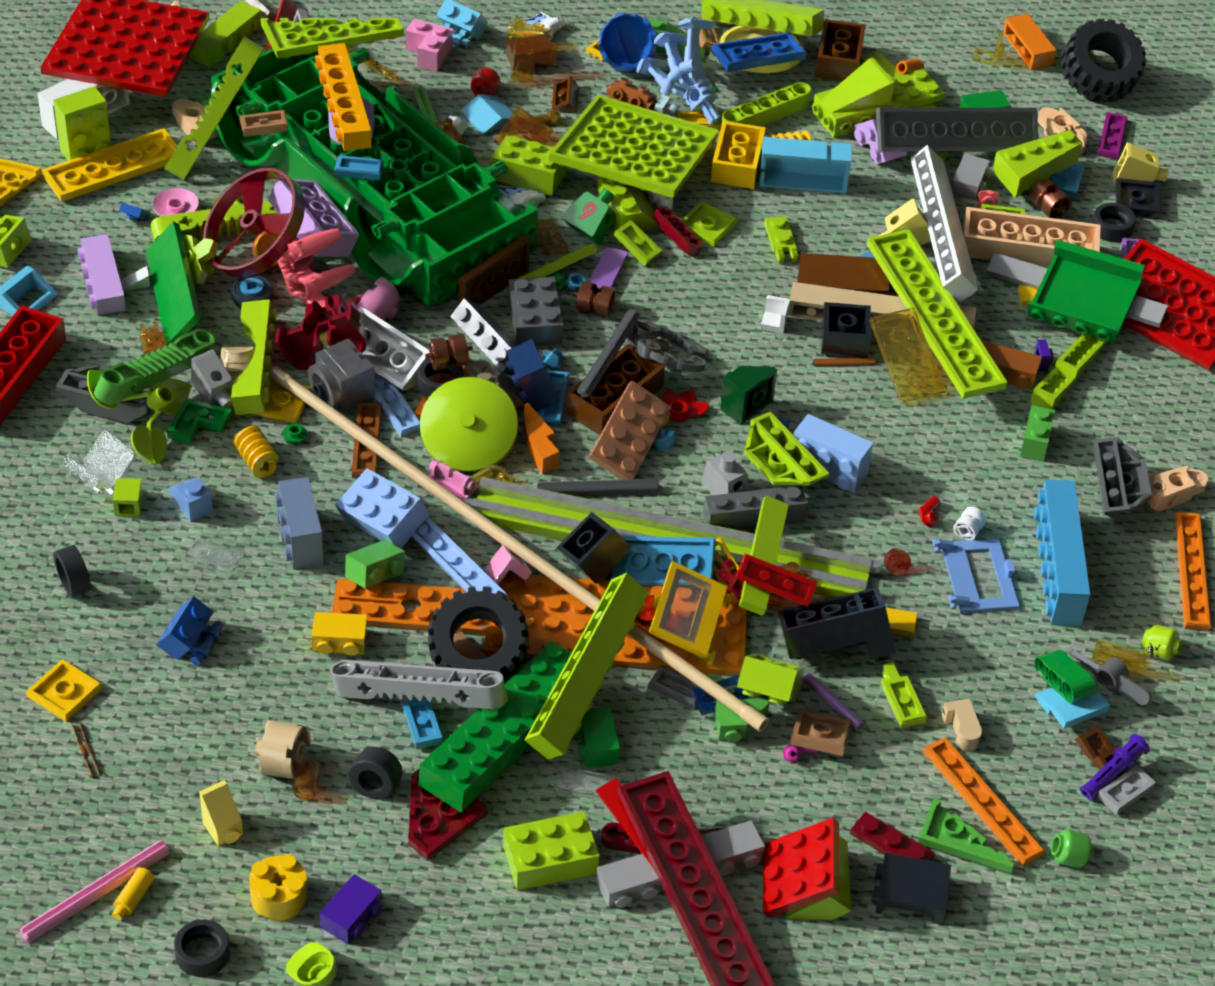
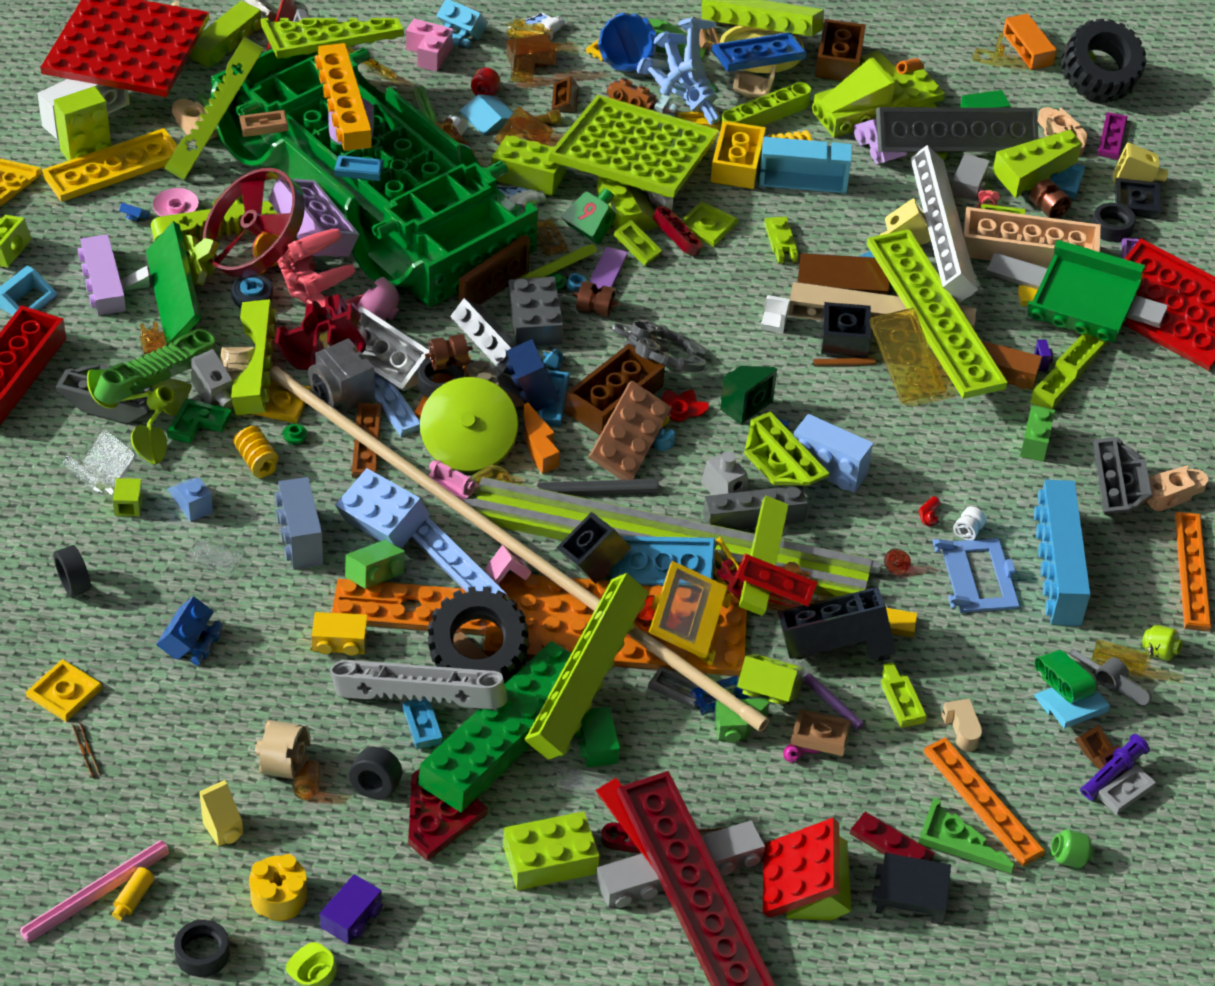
dark grey axle [577,309,640,398] -> none
none -> tan piece [733,66,776,99]

